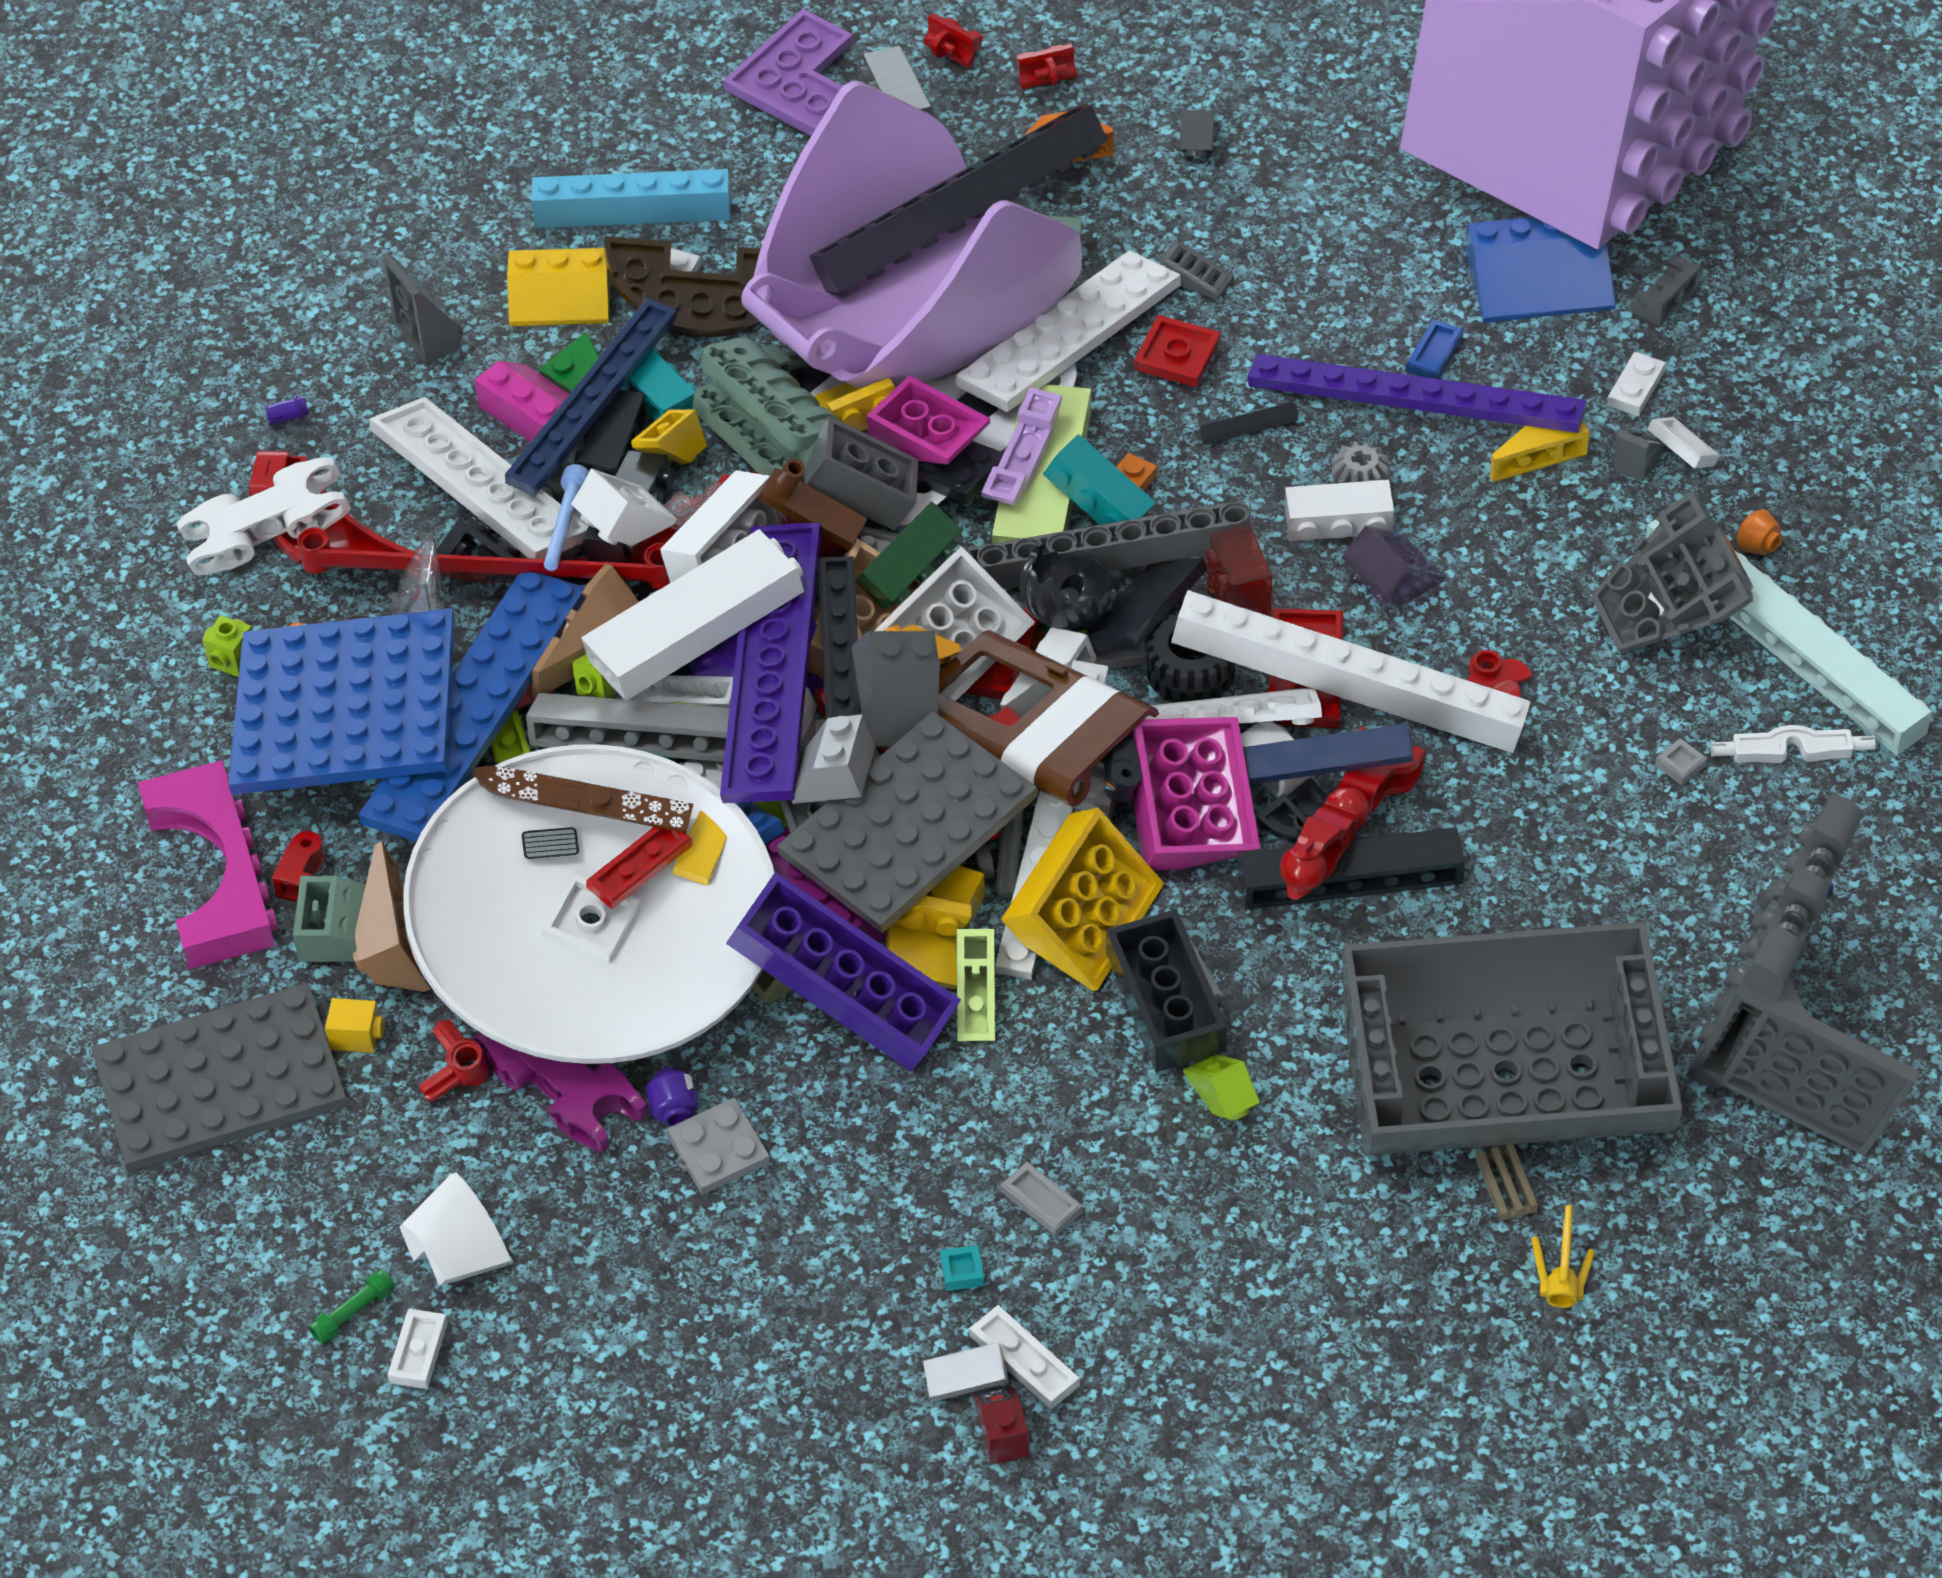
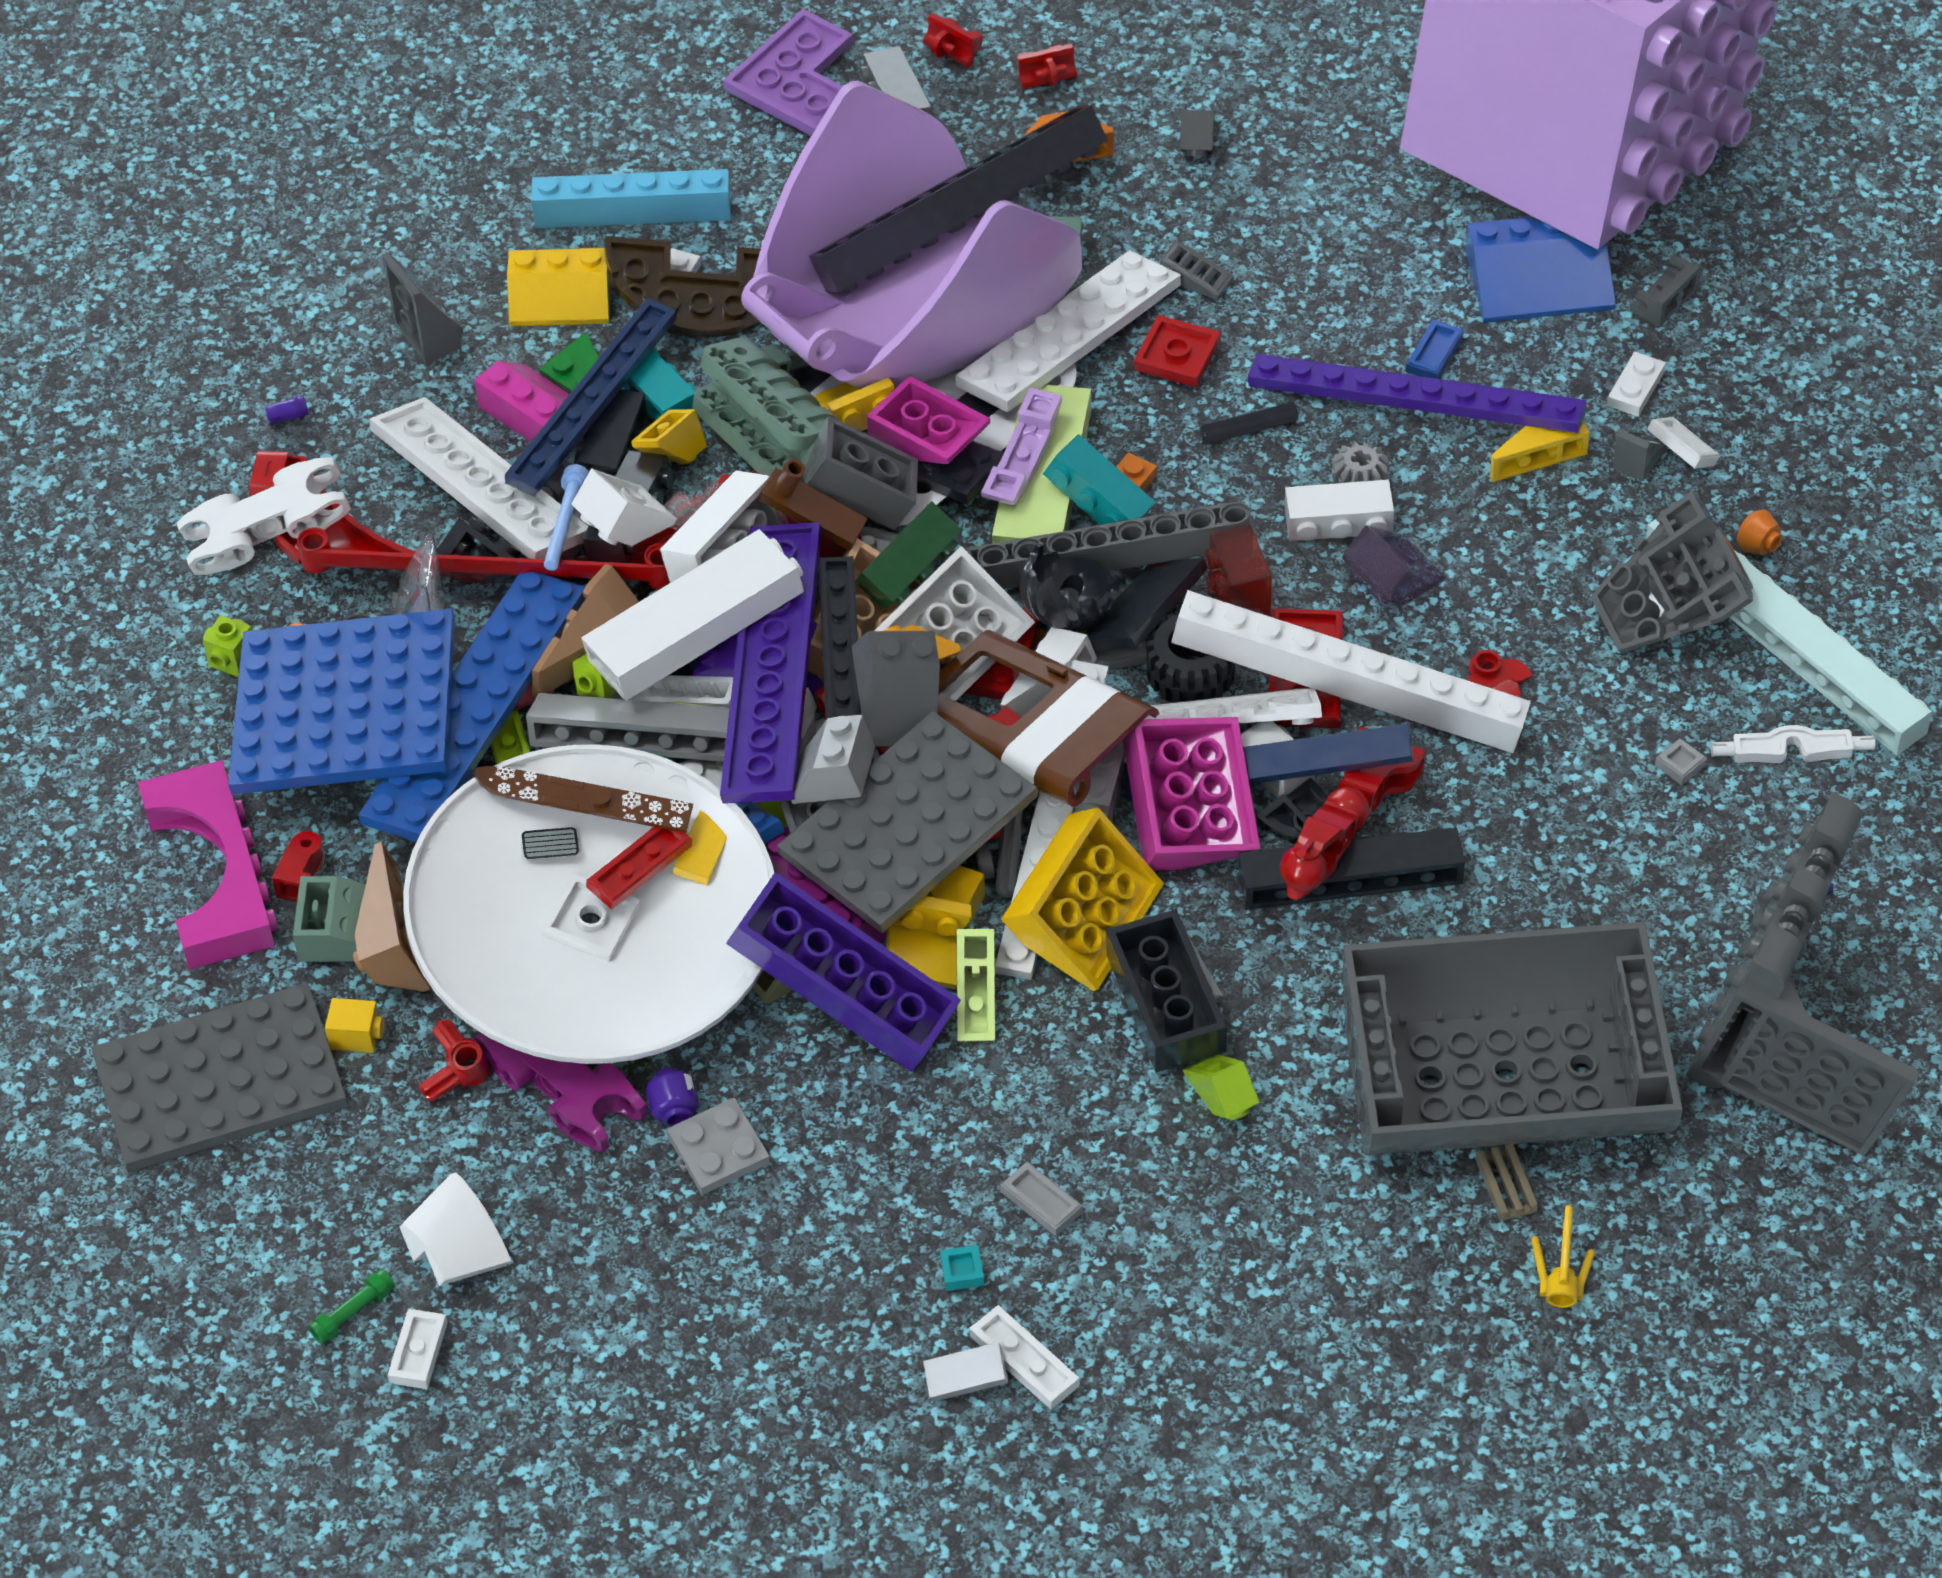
dark red slope [972,1385,1029,1465] -> none
black leg [1100,731,1142,803] -> none

